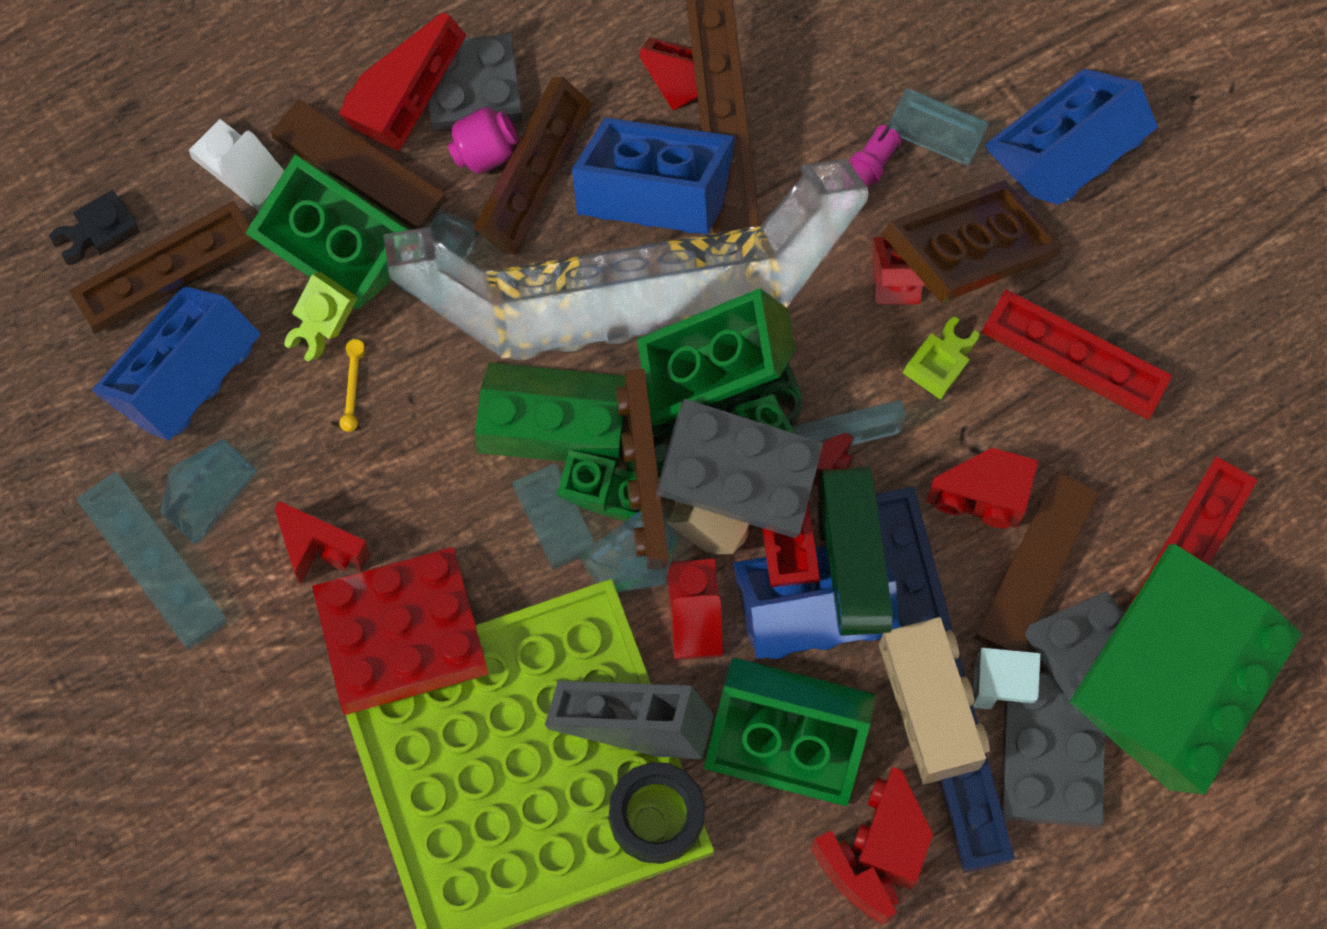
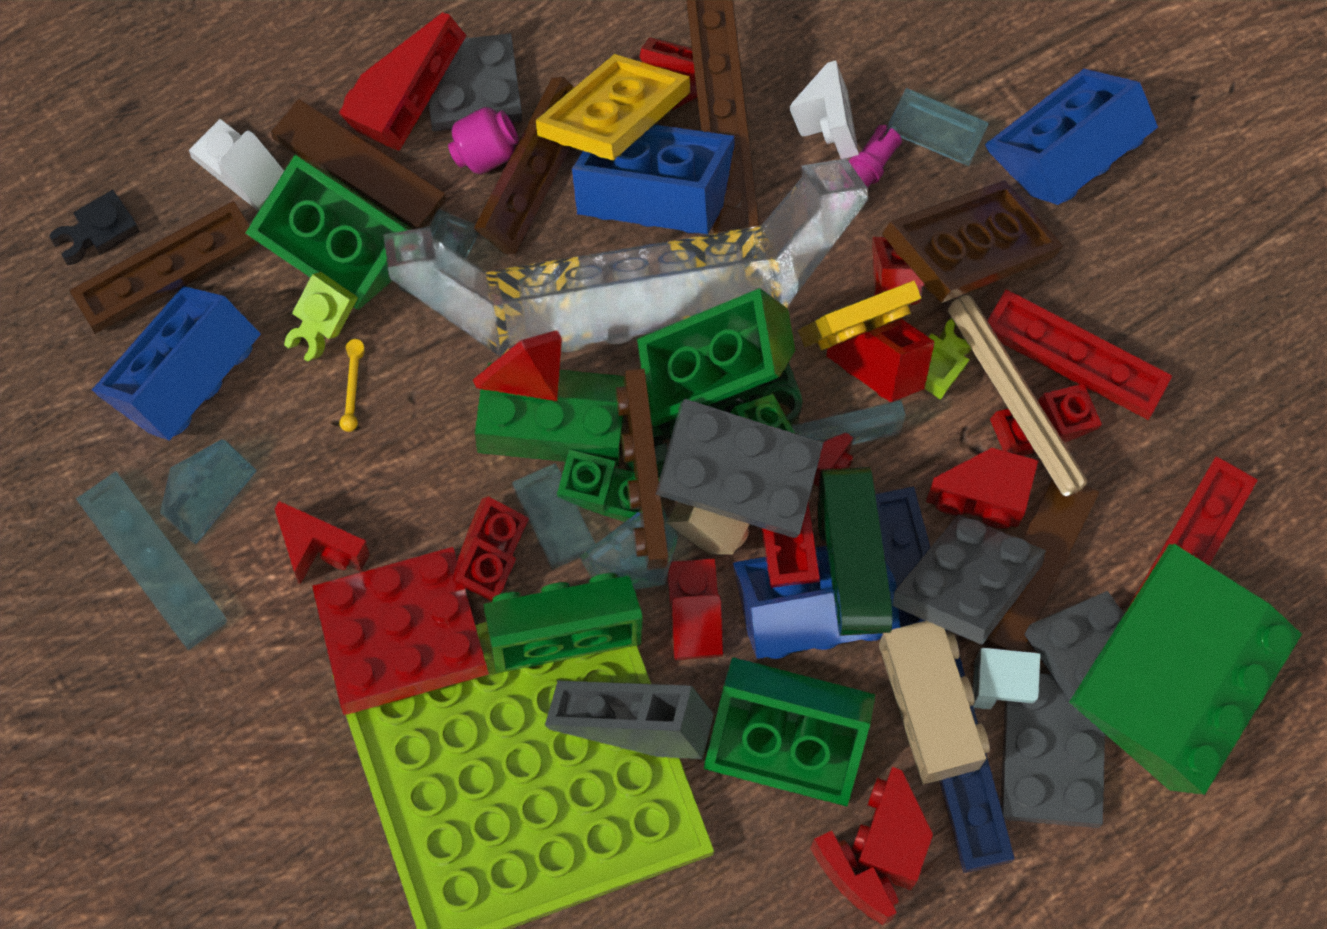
black tyre [609,762,705,864] -> none
none -> red slope [452,496,529,601]
none -> red slope [473,330,562,401]
none -> green slope [483,573,643,673]
none -> yellow plate [536,54,690,161]
none -> white slope [790,60,859,160]
none -> yellow plate [798,280,922,351]
none -> red slope [826,319,935,402]
none -> dark grey plate [892,514,1046,645]
none -> tan axle [948,295,1087,497]
none -> red slope [990,383,1102,456]

